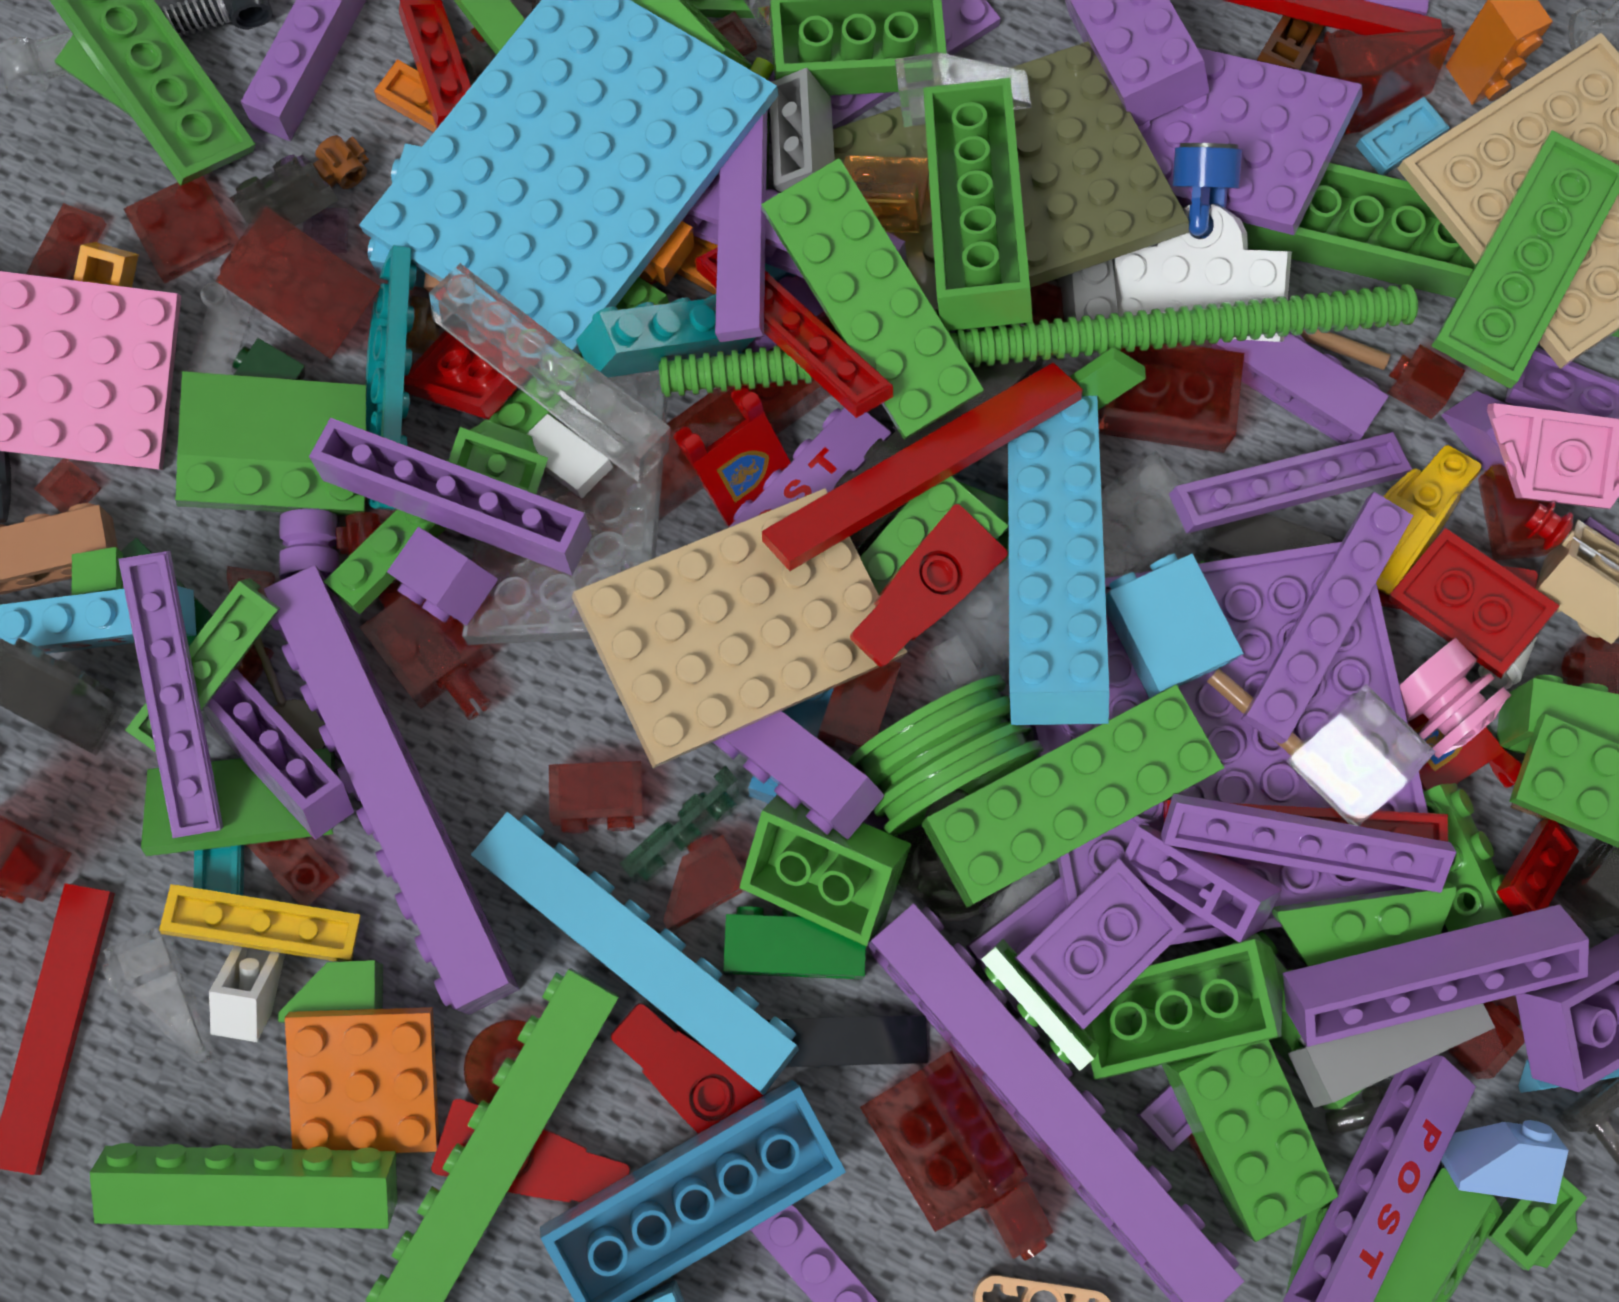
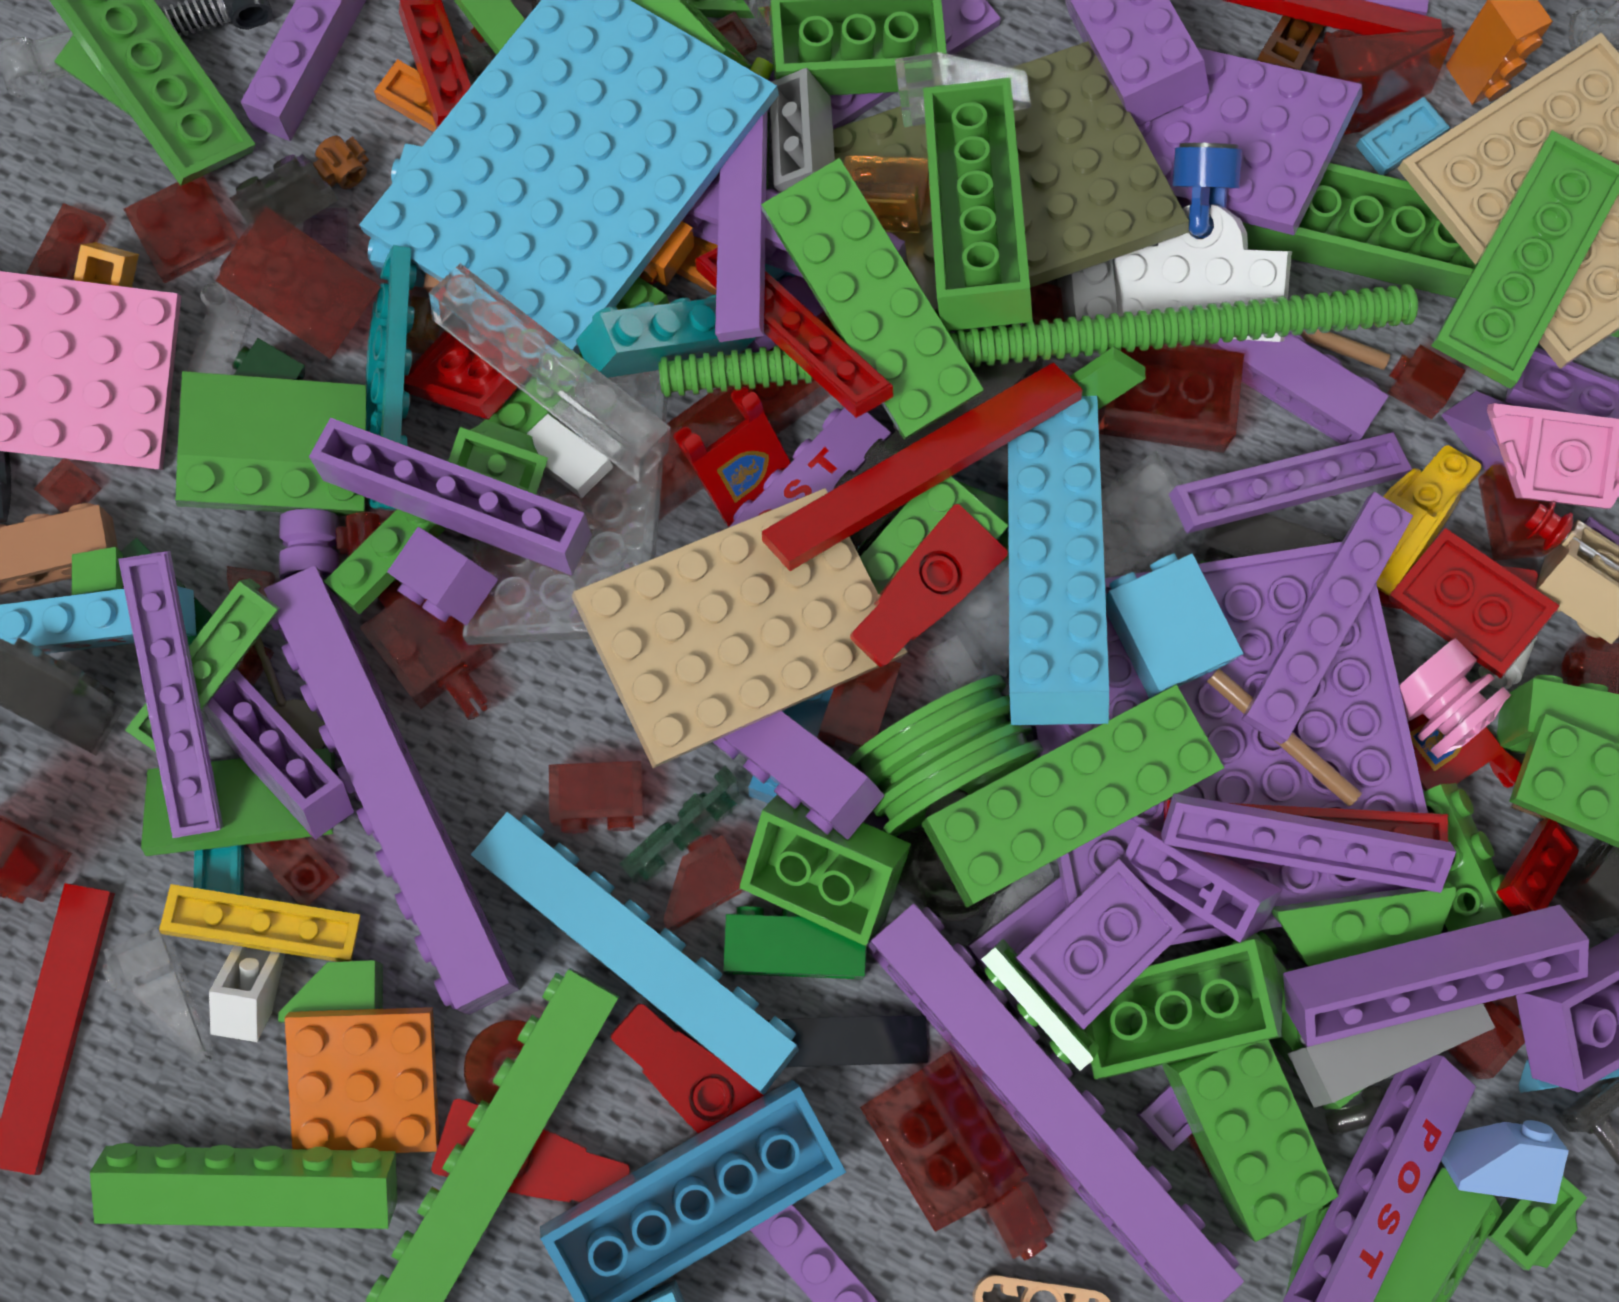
clear slope [1286,684,1436,826] -> none

